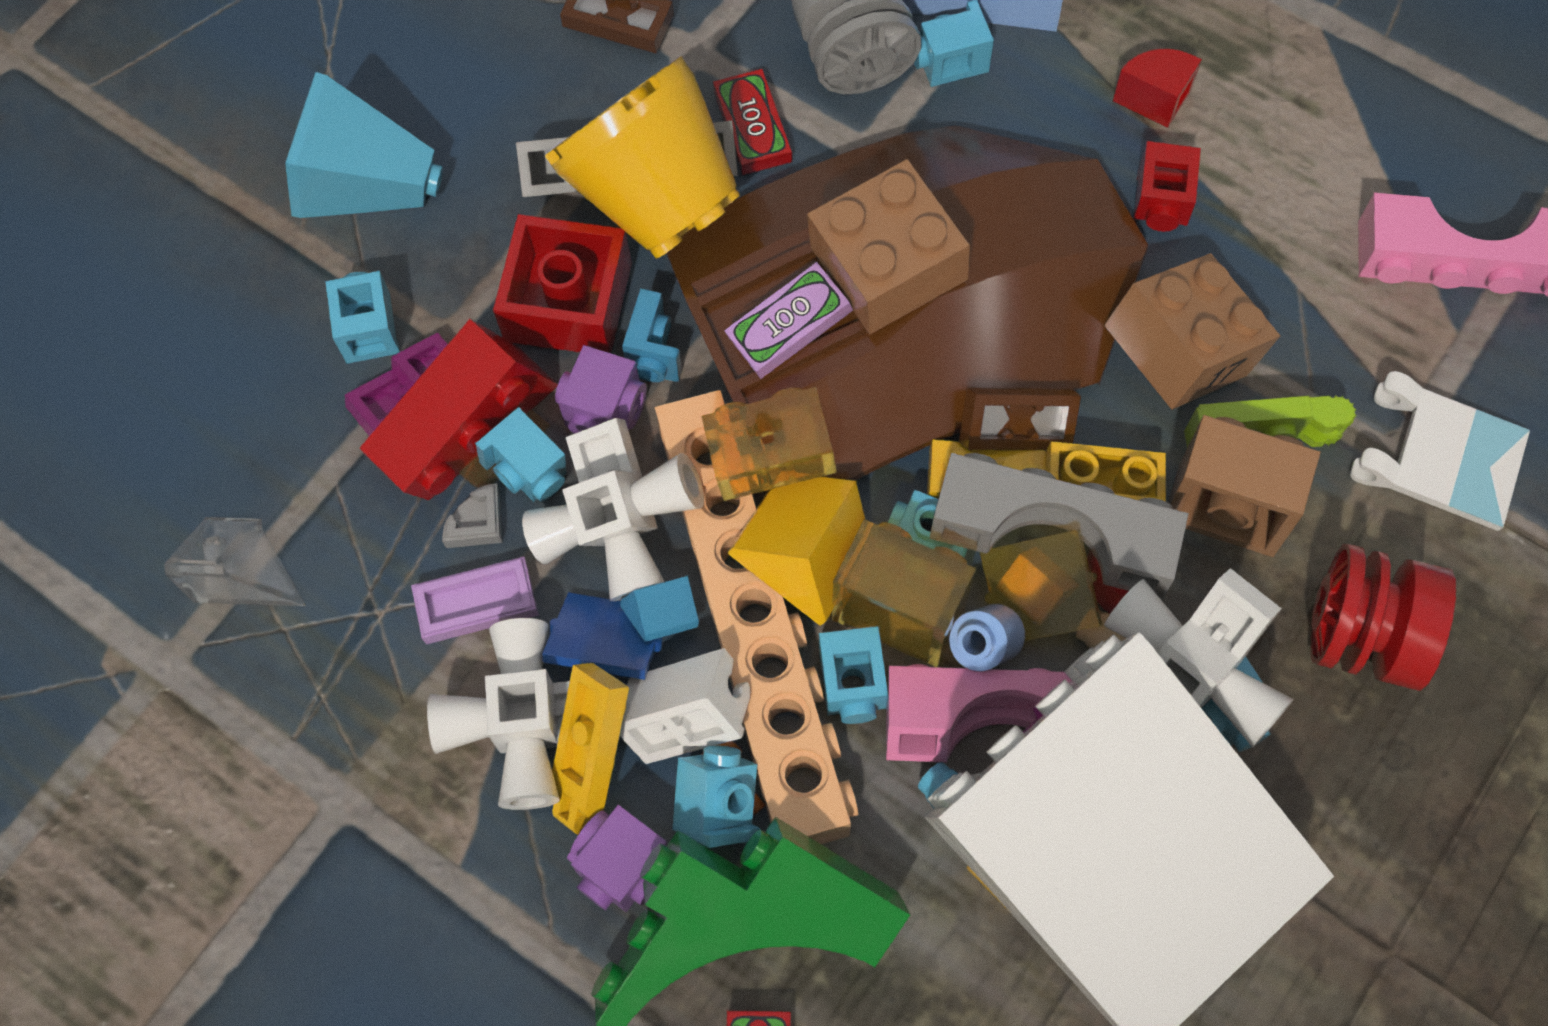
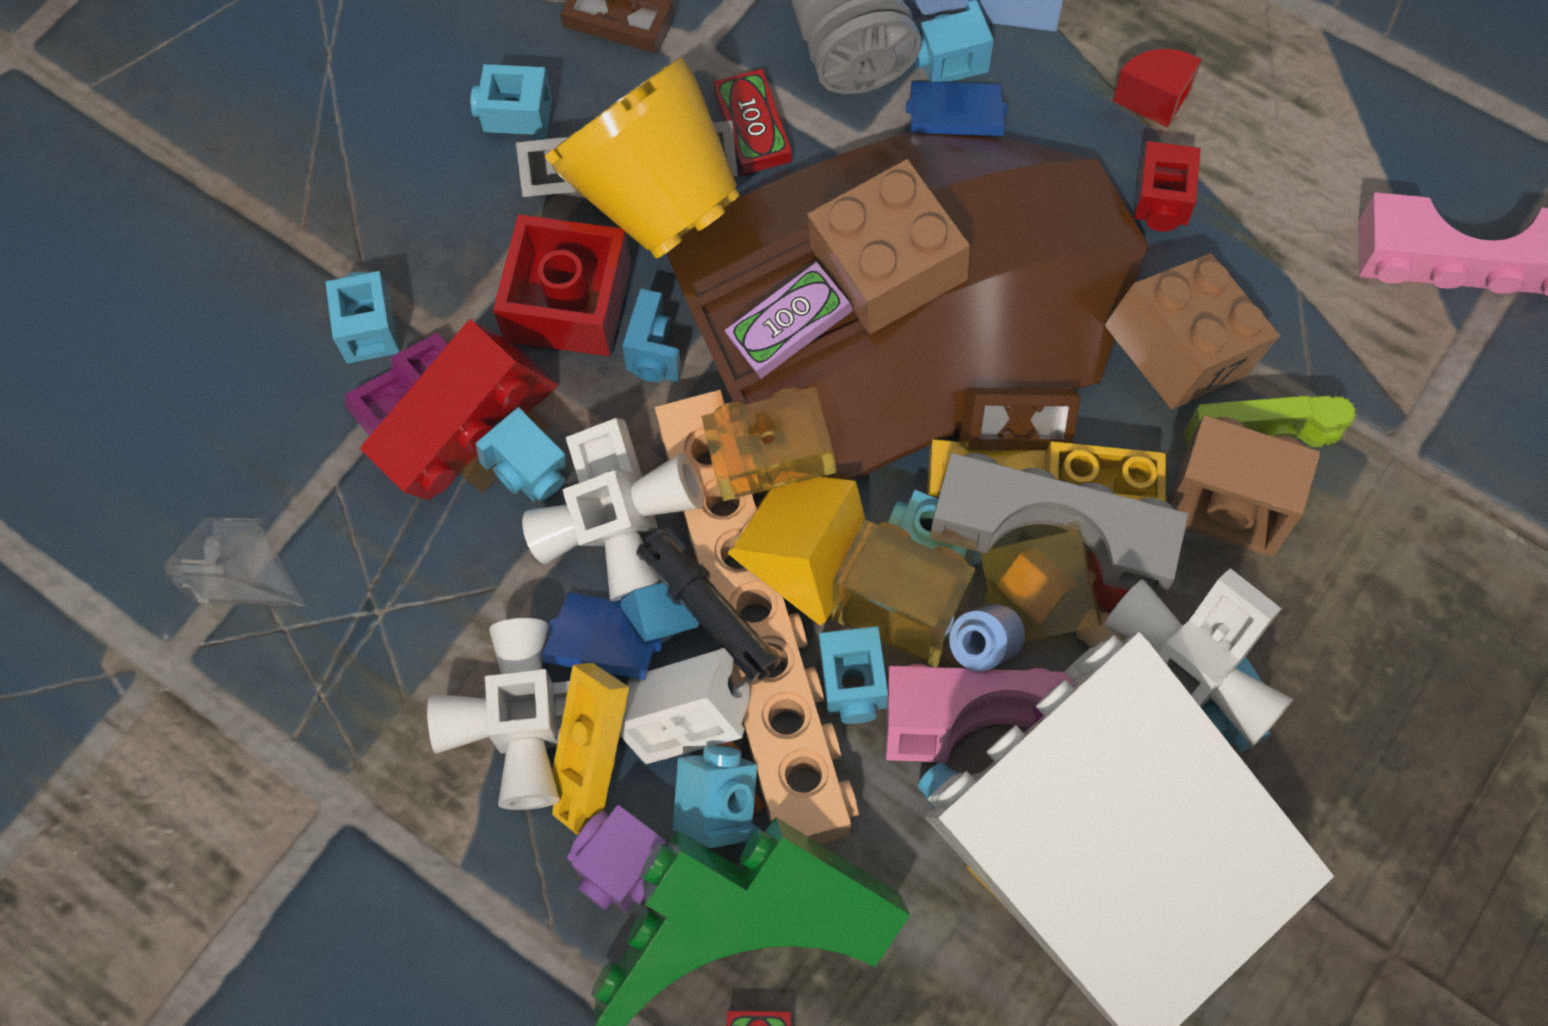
medium azure slope [285,72,443,218] -> none
lavender tile [411,557,539,645] -> none
light grey tile [442,483,503,548] -> none
medium lavender brick [555,345,647,434] -> none
red wheel [1310,543,1456,691] -> none
white flag [1350,371,1530,531] -> none
none -> medium azure brick [471,64,553,140]
none -> black pin [636,529,782,685]
none -> blue piece [905,81,1008,136]

